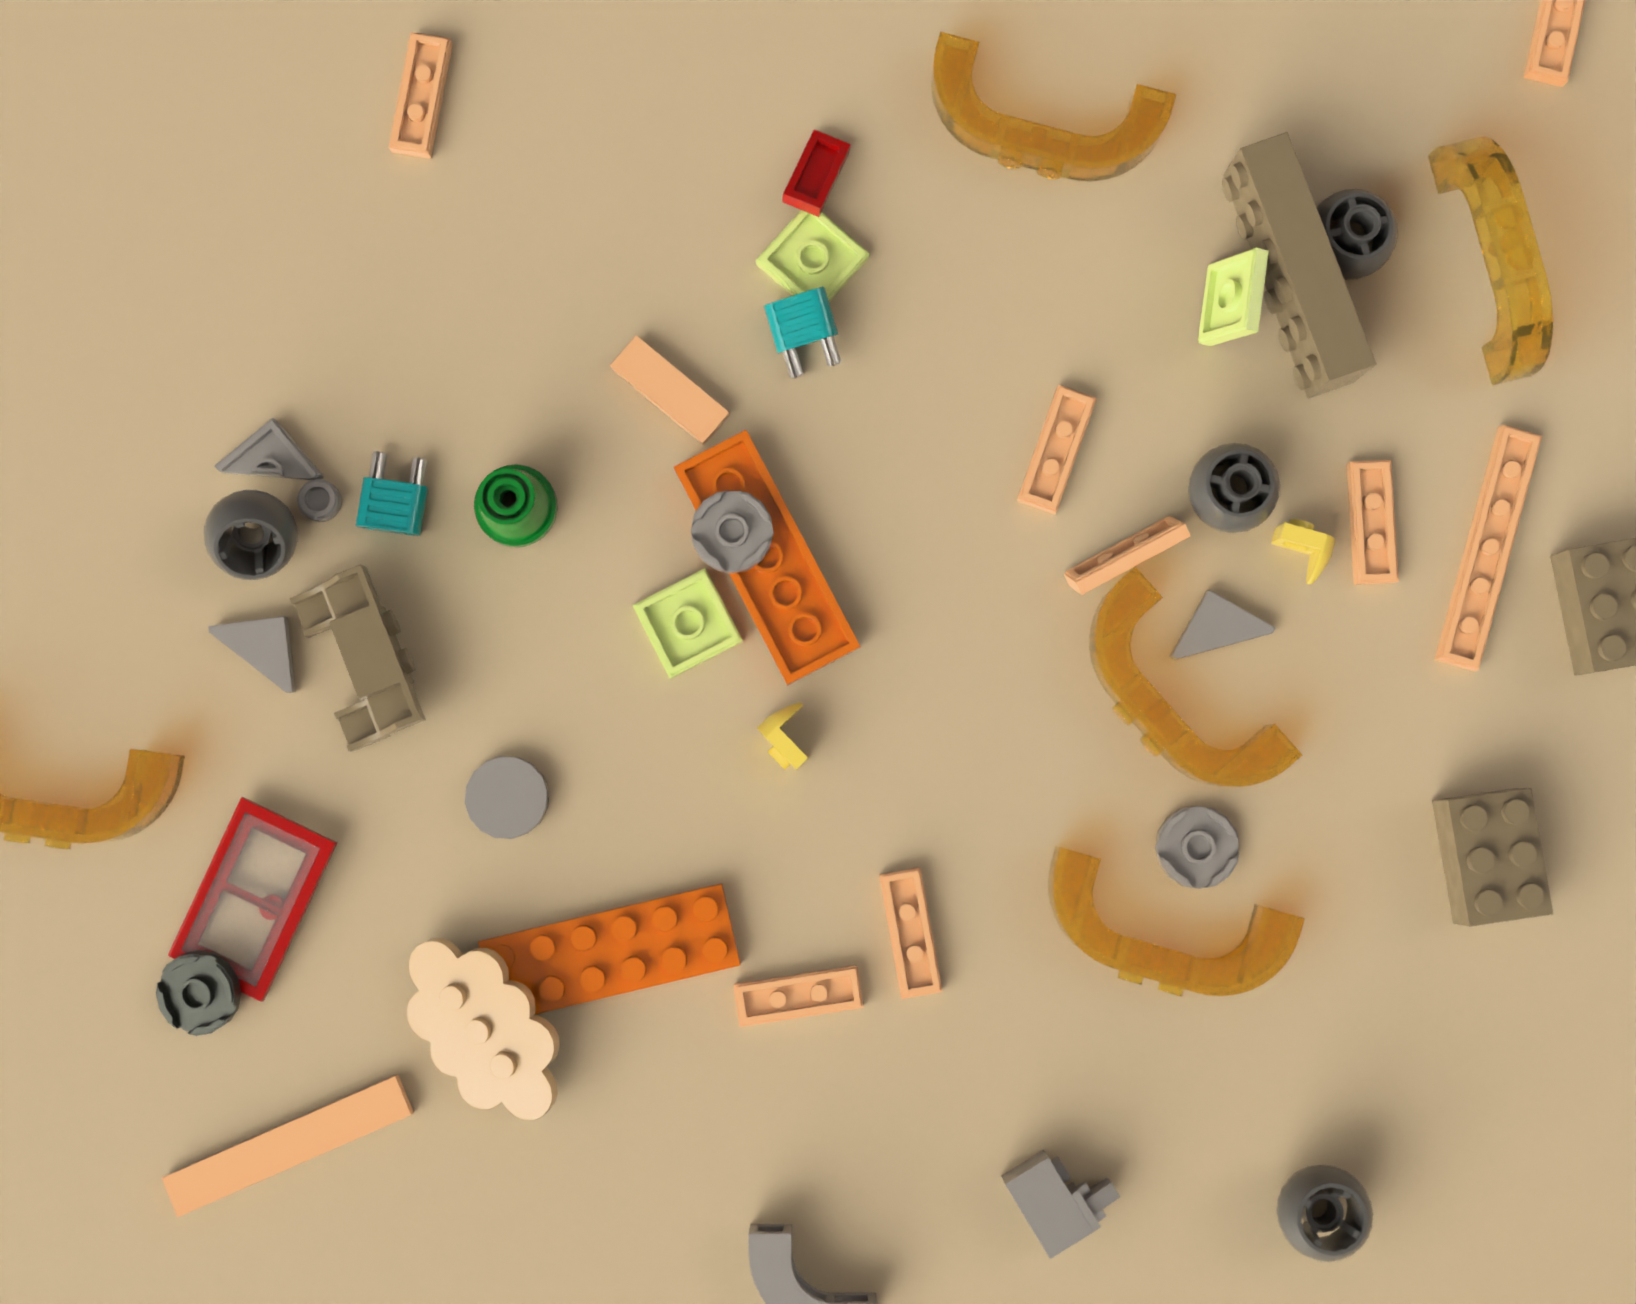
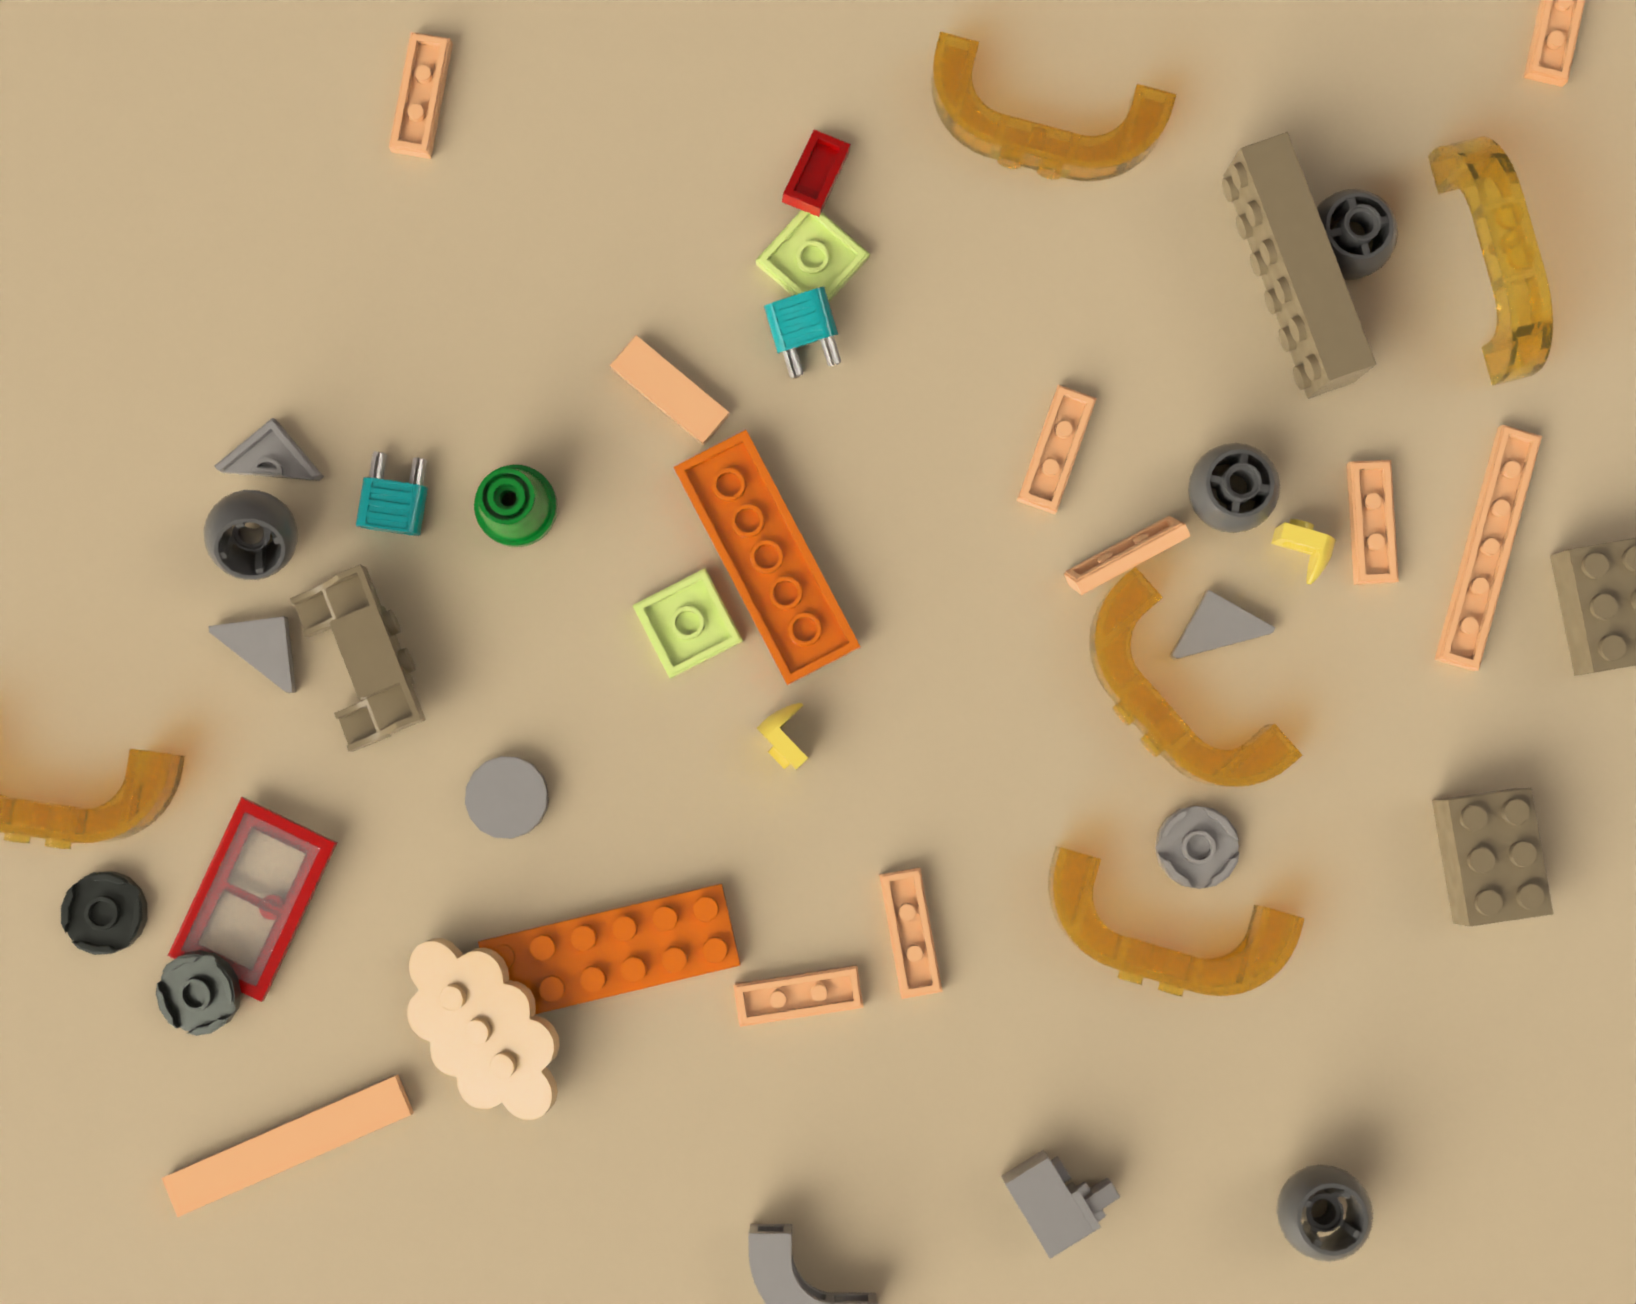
light grey tile [297,479,342,522] -> none
light grey tile [691,491,774,574] -> none
yellowish green tile [1198,247,1269,346] -> none
none -> pearl dark grey tile [61,872,147,955]

